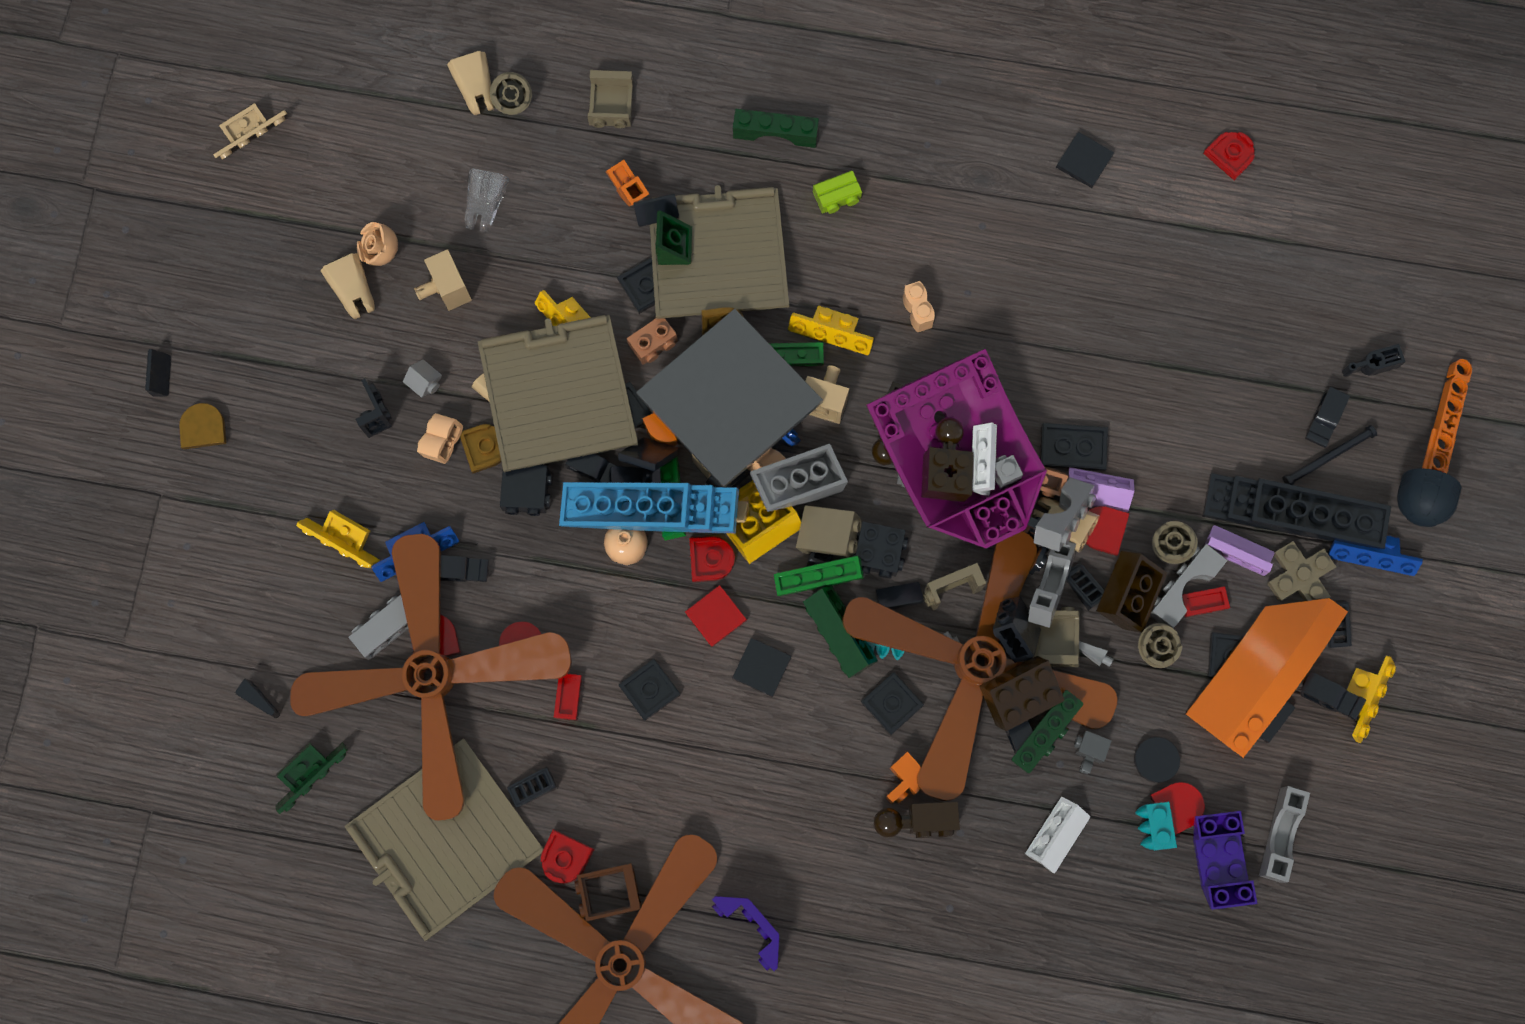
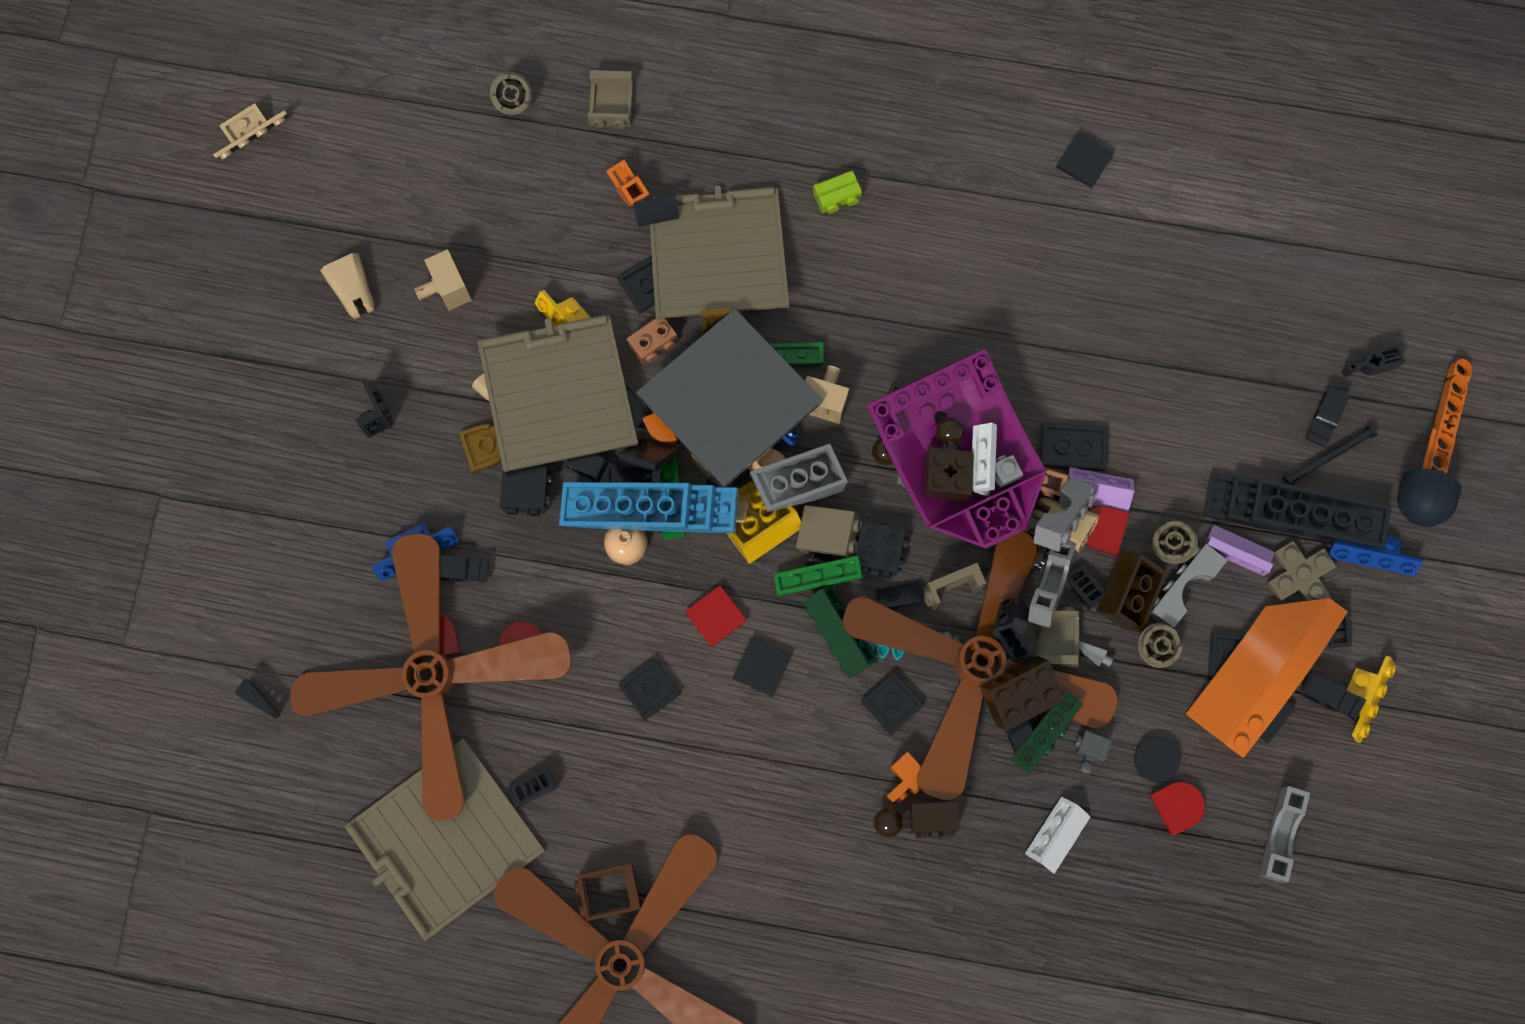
black slope [145,349,171,397] -> none
pearl gold tile [179,403,226,450] -> none
dark green bracket [275,742,347,814] -> none
yellow bracket [296,510,380,568] -> none
light grey brick [349,595,409,661] -> none
light nougat cylinder [357,222,398,266] -> none
light grey brick [403,360,442,398] -> none
light nougat brick [417,413,463,464] -> none
tan piece [447,51,495,116] -> none
clear piece [465,168,509,233] -> none
red tile [541,829,594,884] -> none
red tile [554,674,582,720] -> none
dark green slope [656,211,692,265] -> none
red tile [689,536,735,582] -> none
dark purple slope [712,896,779,971] -> none
dark green arch [733,109,819,148] -> none
yellow bracket [788,306,874,356] -> none
light nougat brick [903,281,935,332] -> none
teal plate [1135,801,1177,851] -> none
red tile [1182,586,1230,618] -> none
dark purple slope [1193,811,1258,910] -> none
red tile [1203,132,1254,181] -> none

